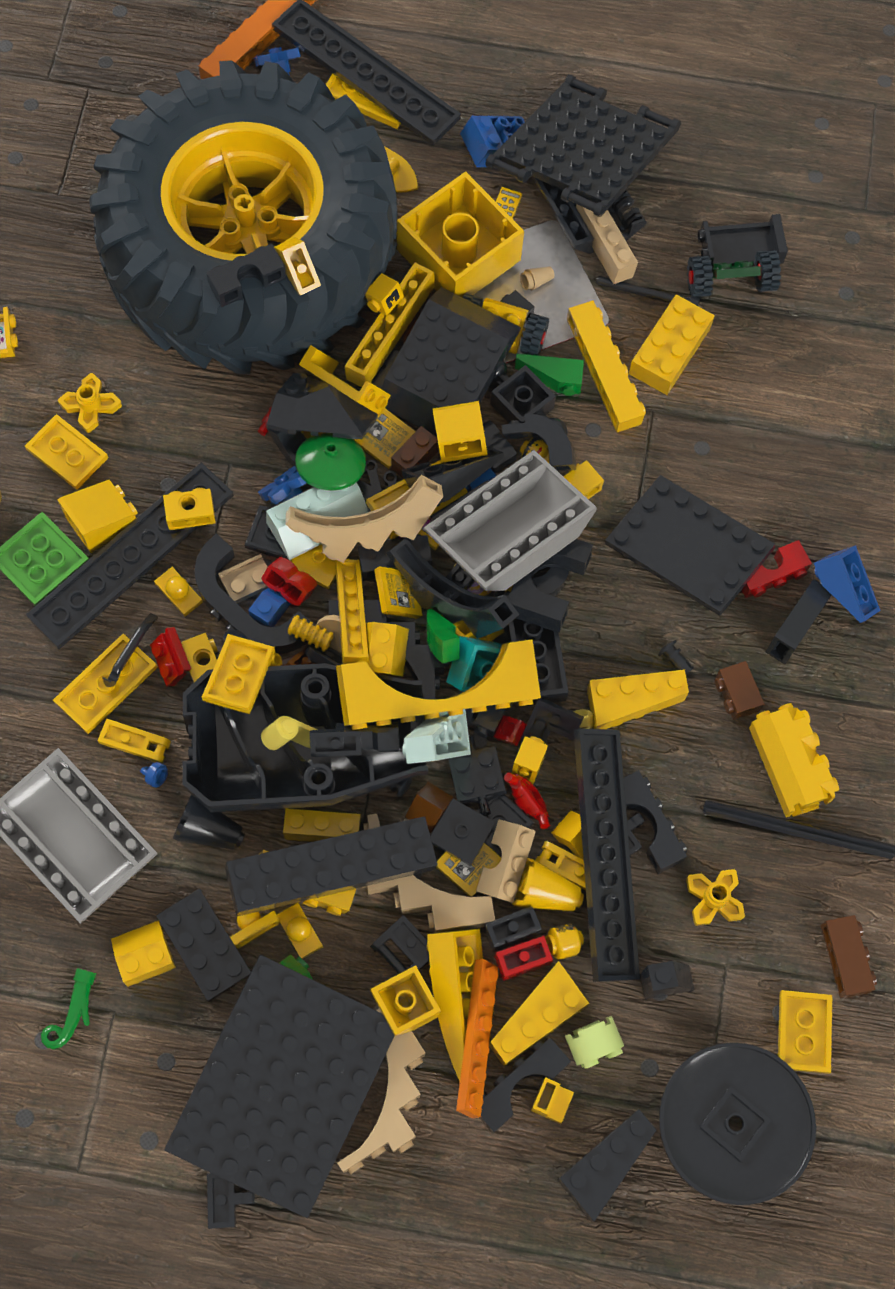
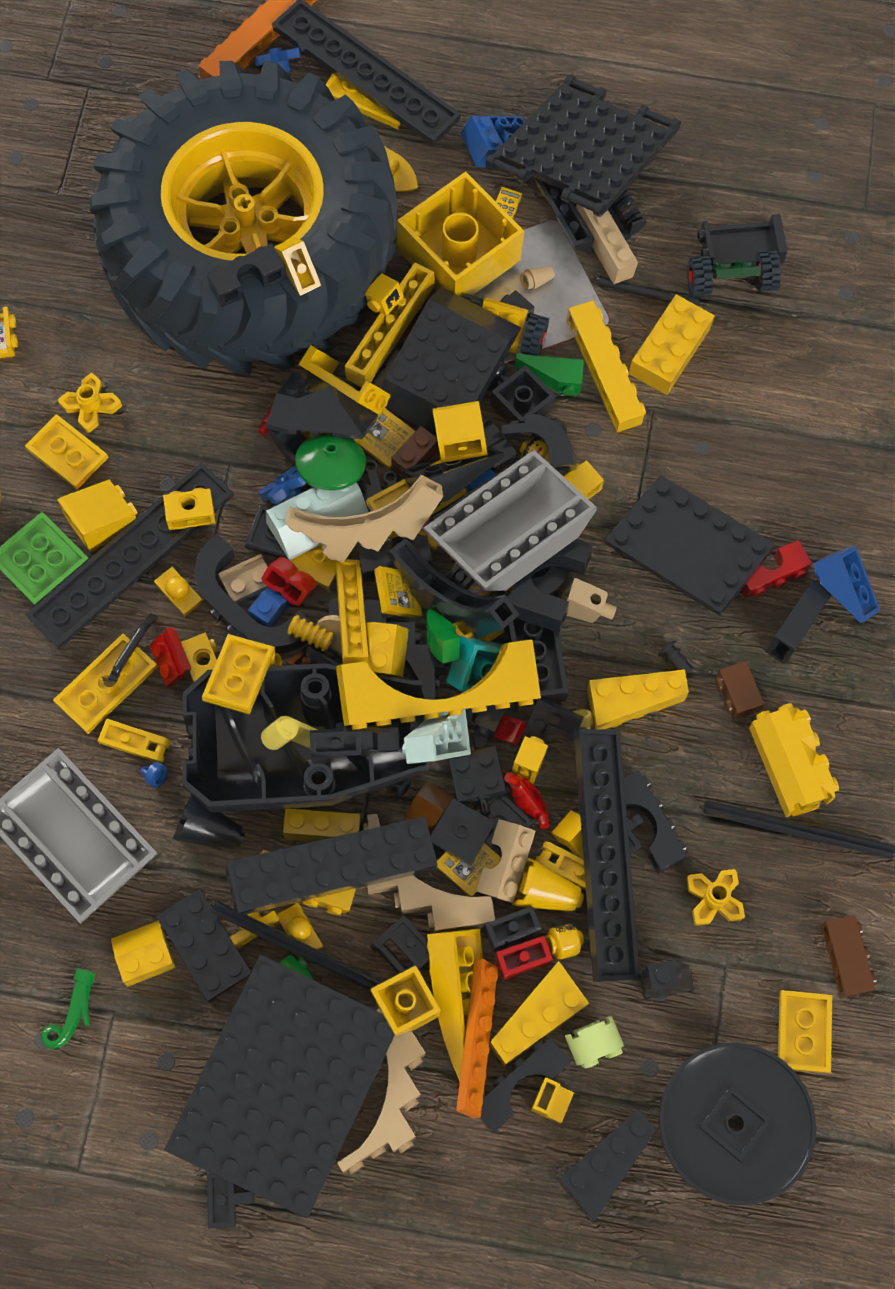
none -> black axle [210,900,383,991]
none -> tan torso [561,578,617,623]

